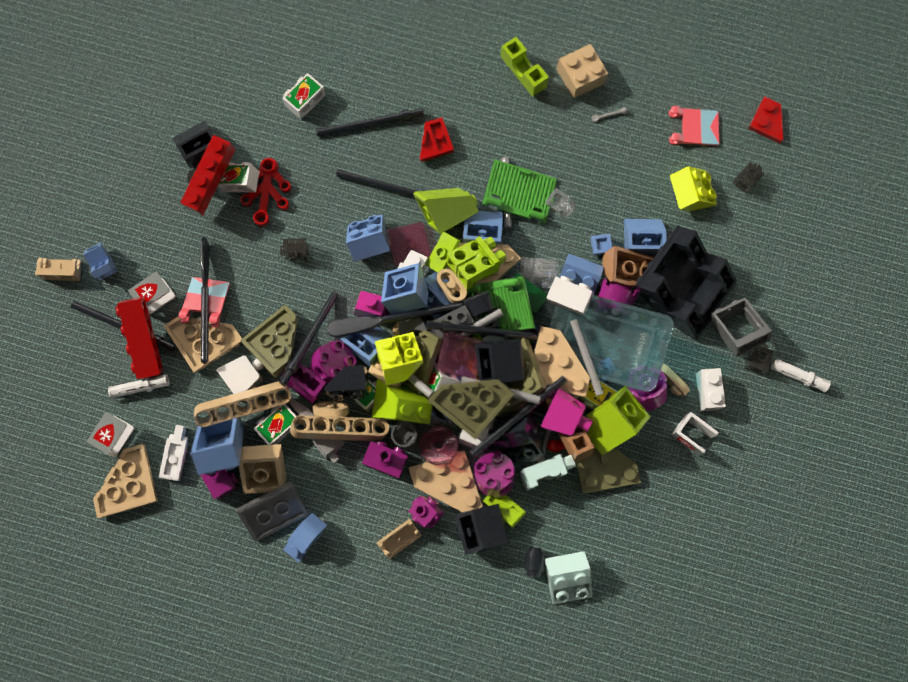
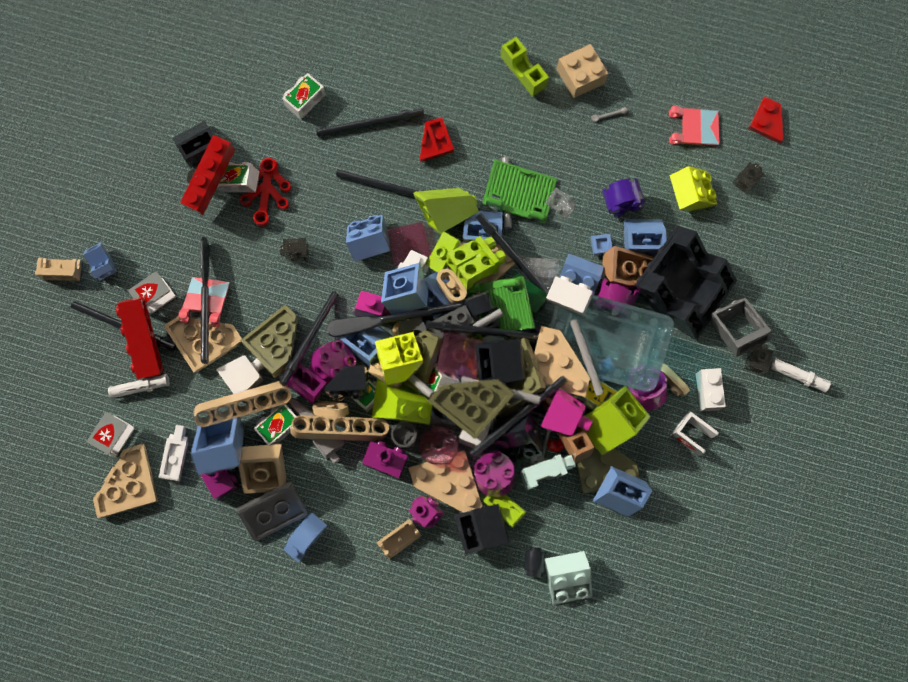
none -> black bar [476,213,552,304]
none -> medium blue slope [593,466,652,517]
none -> dark purple brick [602,178,645,218]

